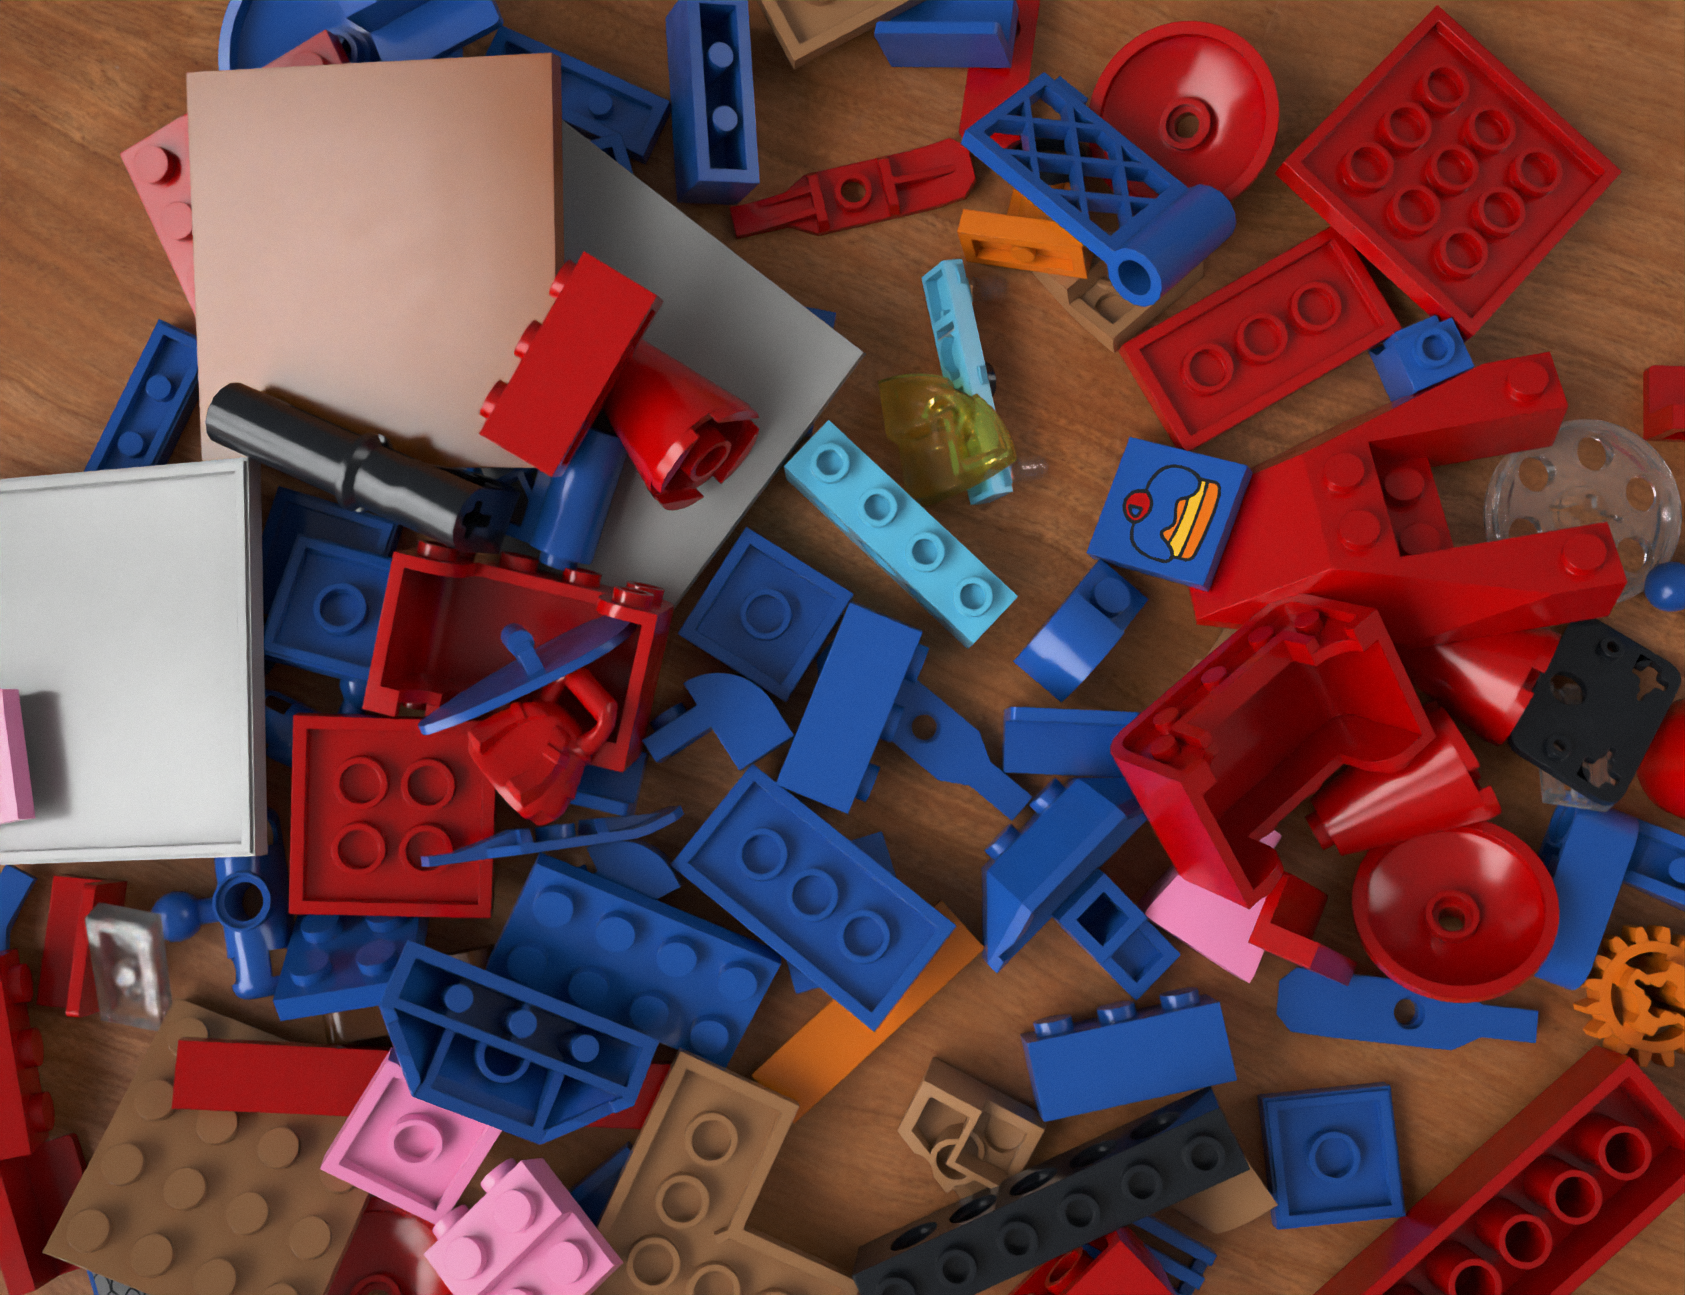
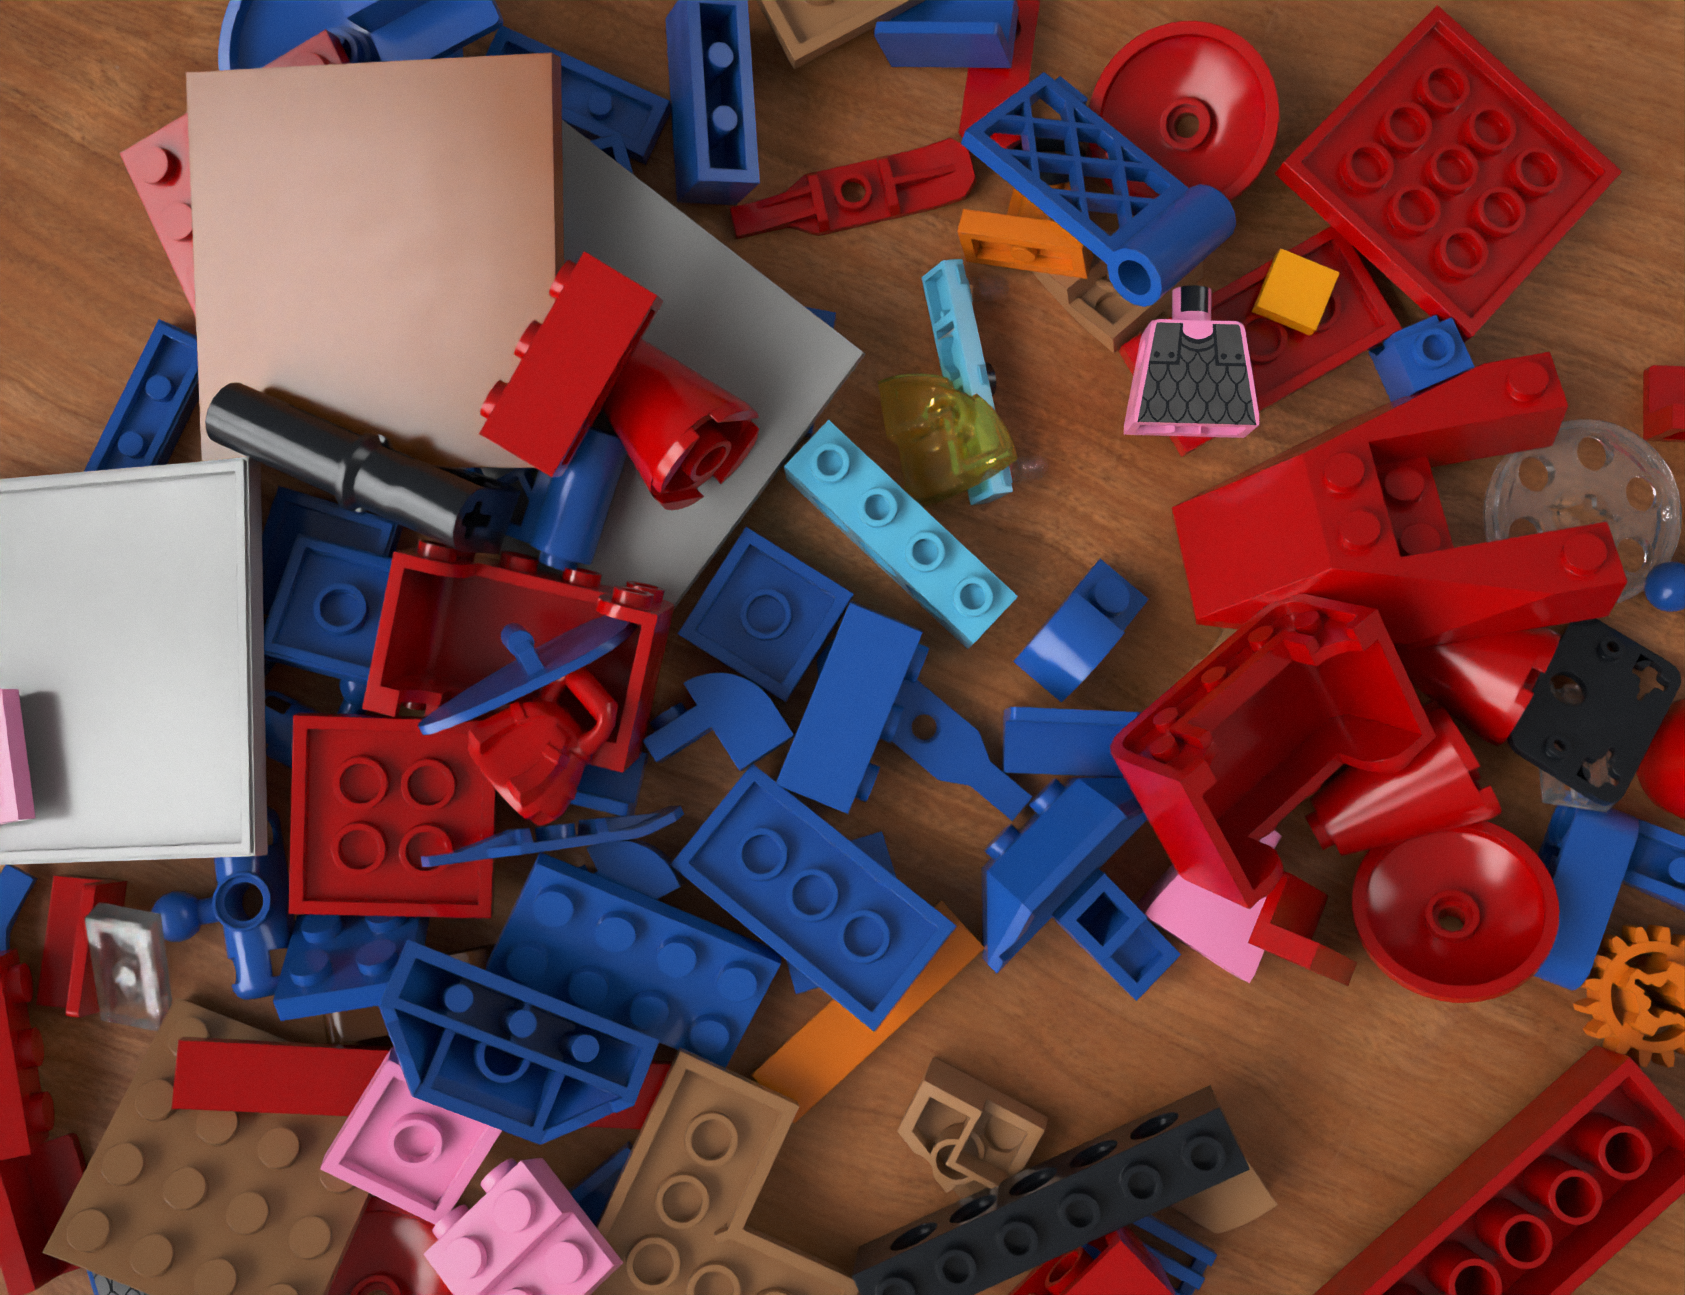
blue brick [1020,987,1237,1122] -> none
blue tile [1086,437,1253,592] -> none
blue tile [1257,1082,1406,1230] -> none
blue piece [1276,967,1538,1050] -> none
none -> torso [1124,285,1259,438]
none -> light orange tile [1252,248,1340,336]

